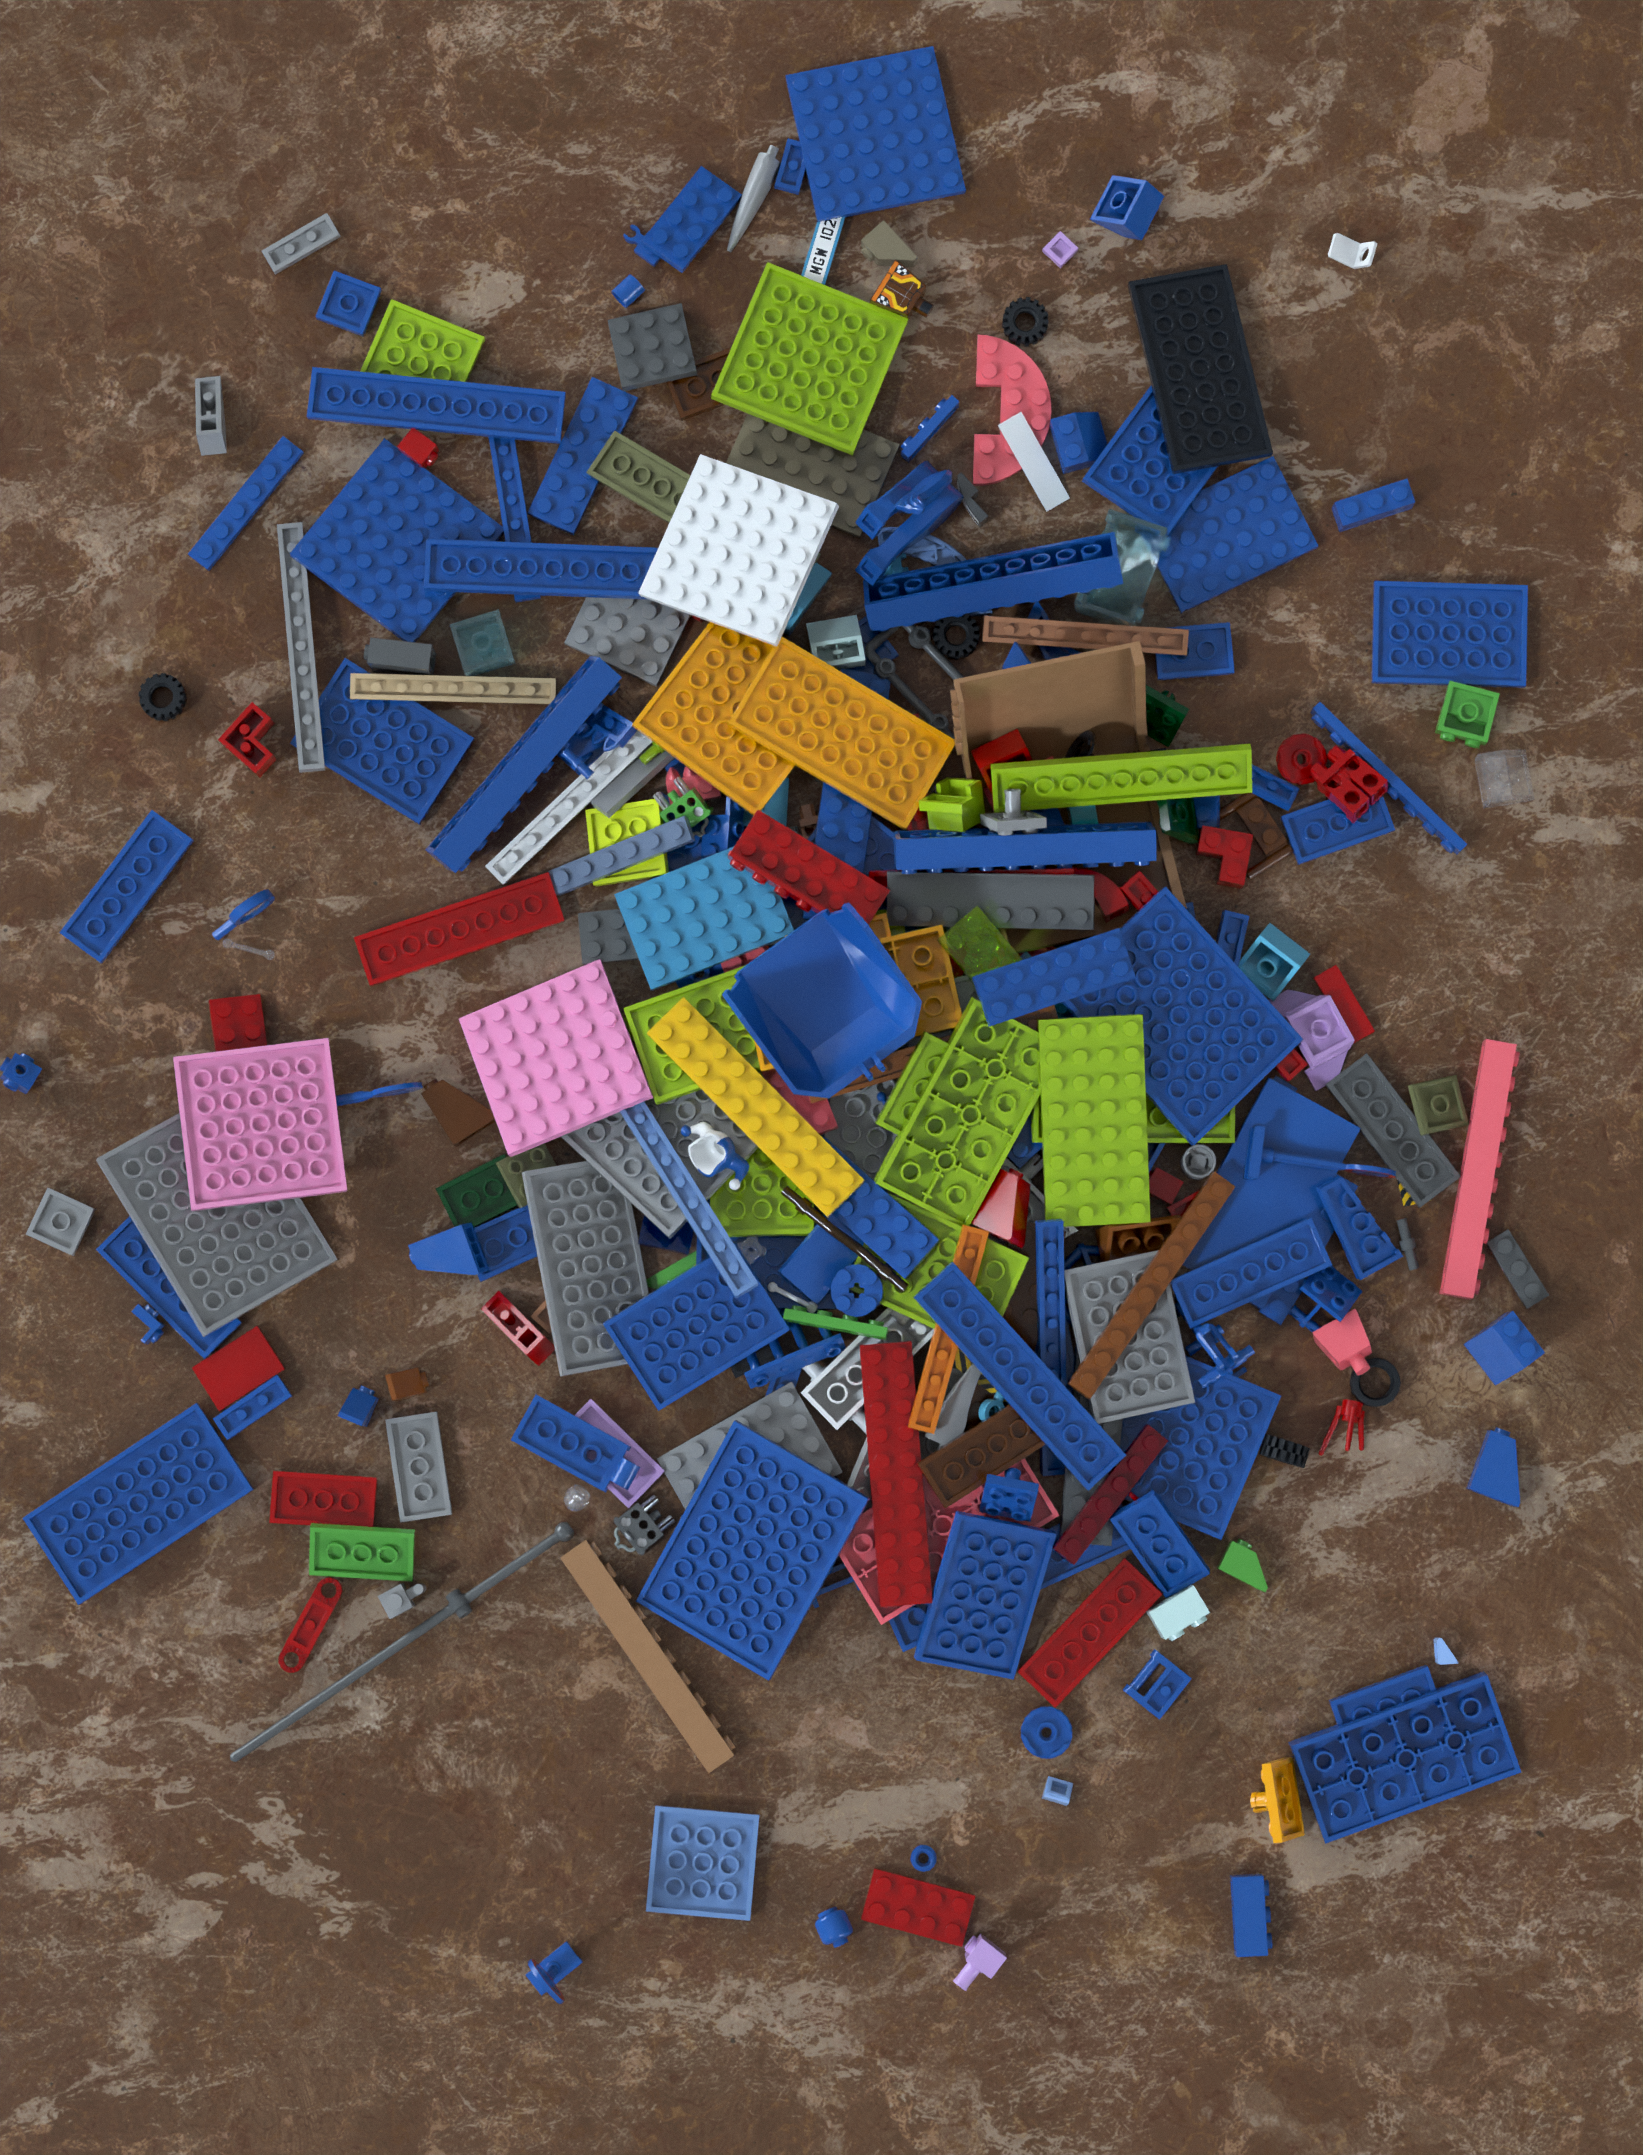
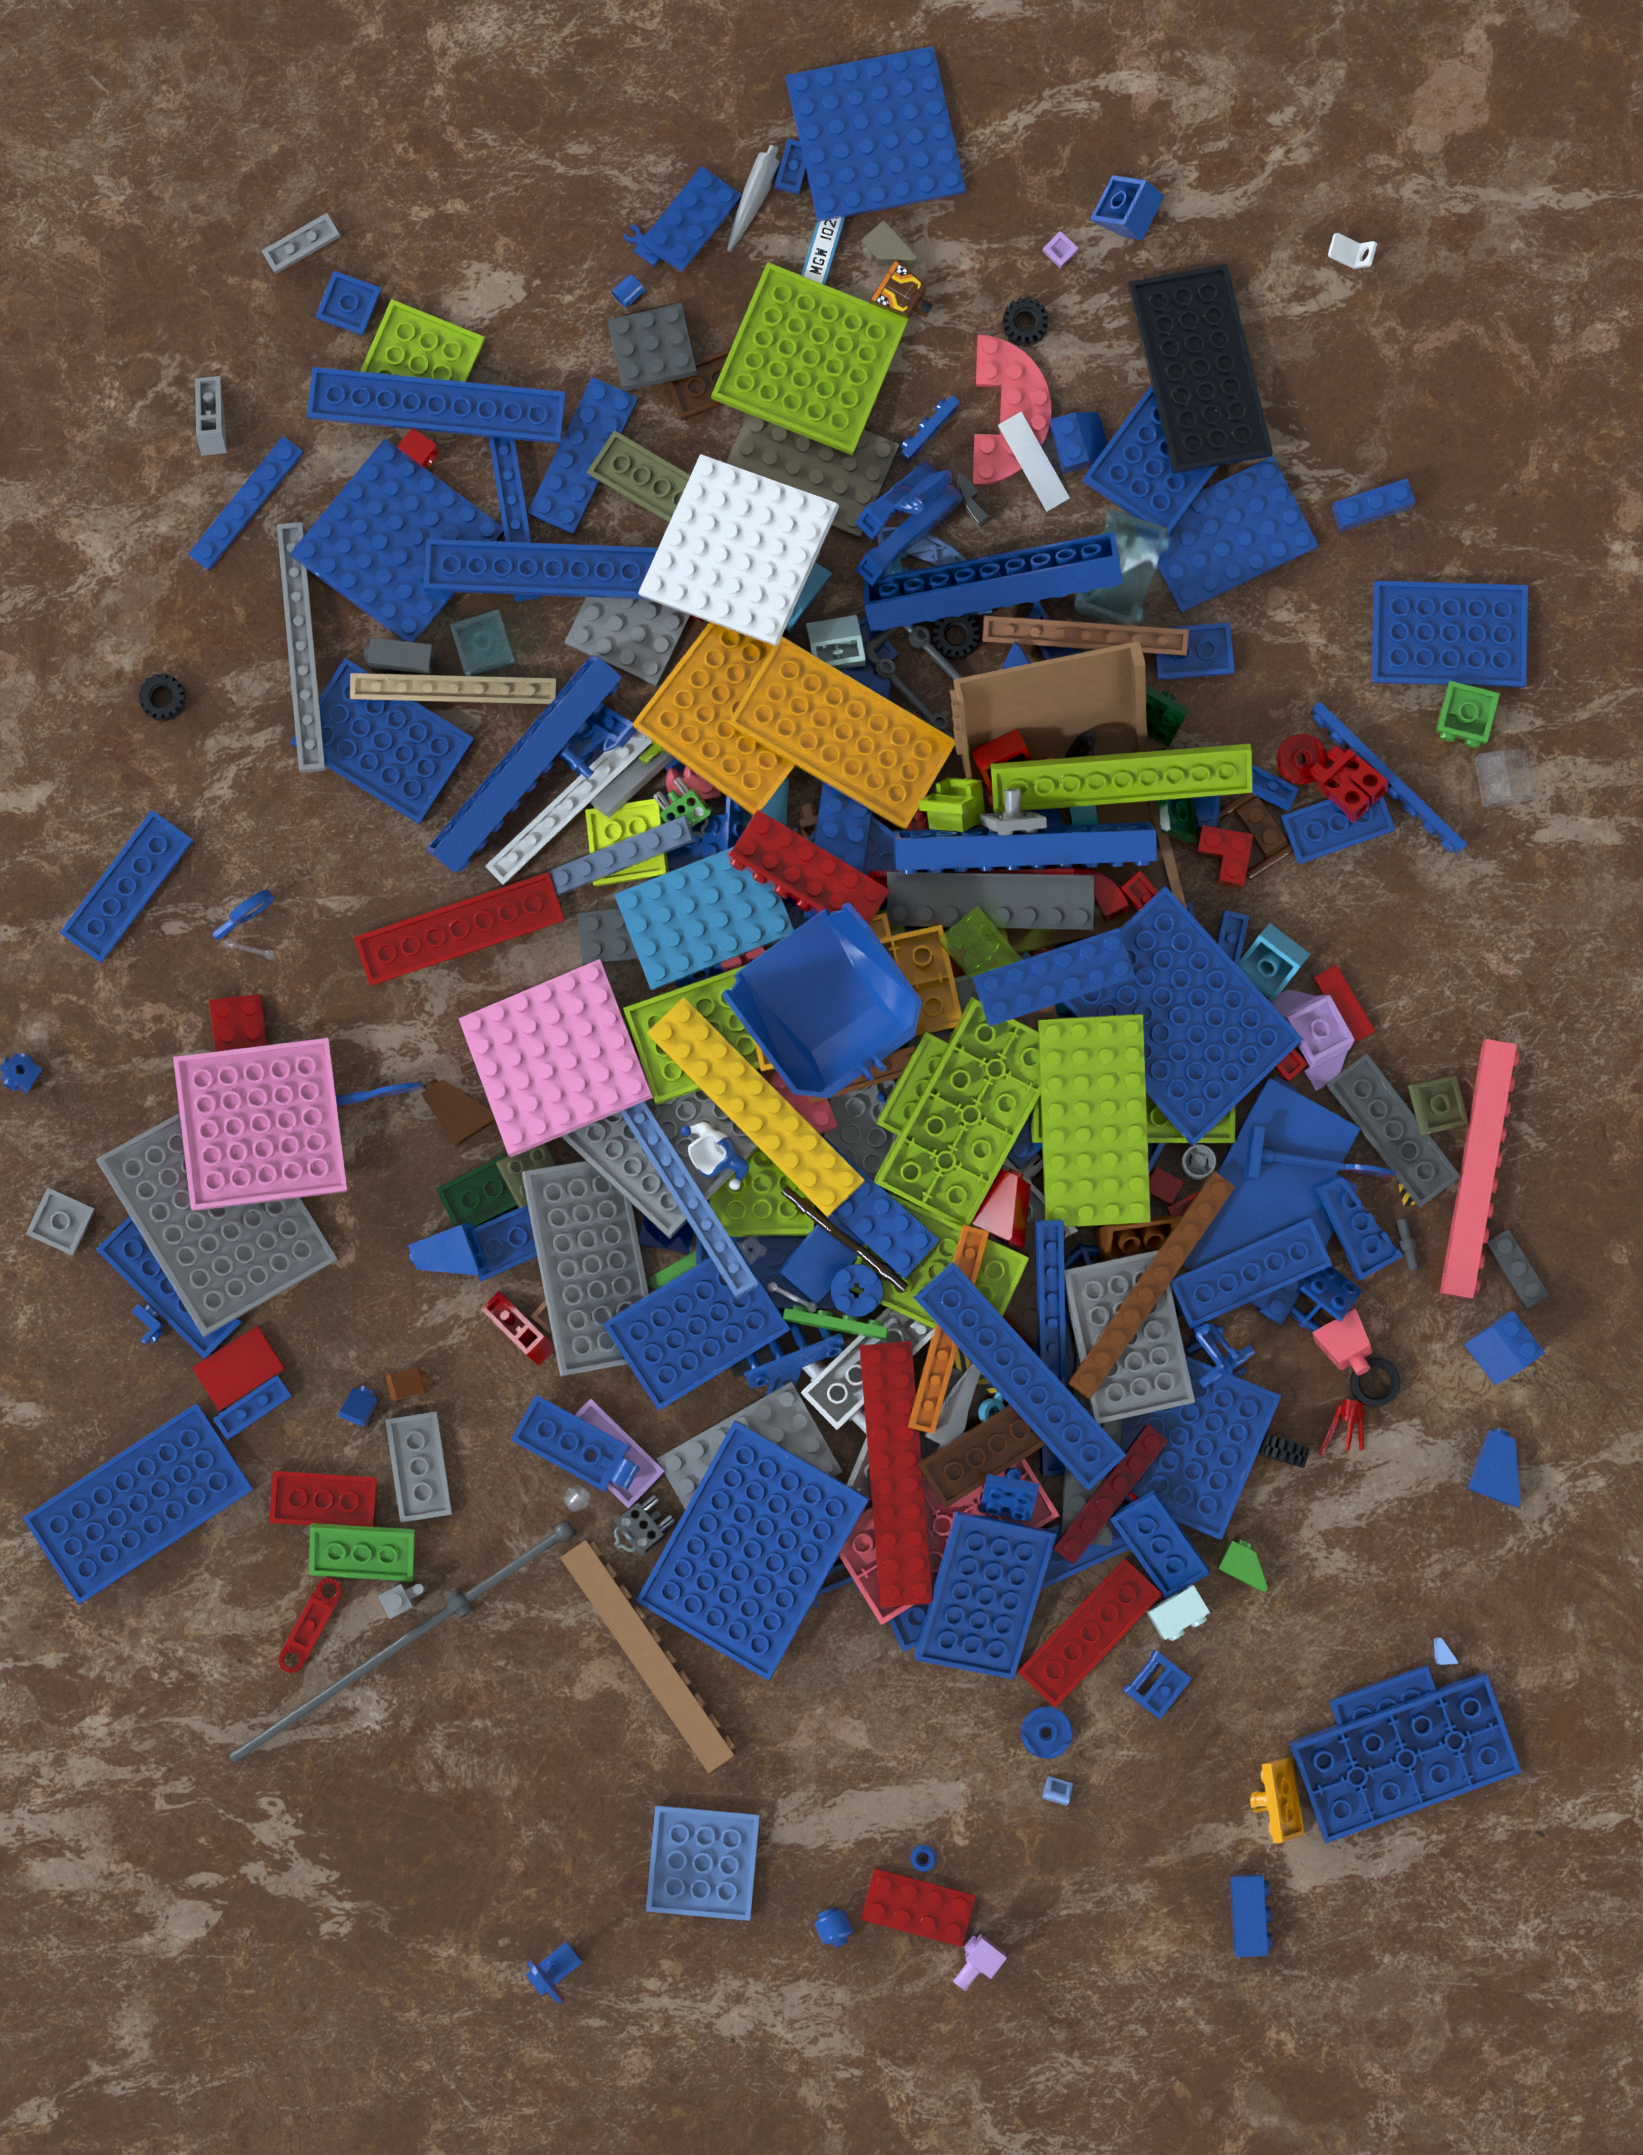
red brick [218,702,277,778] -> none

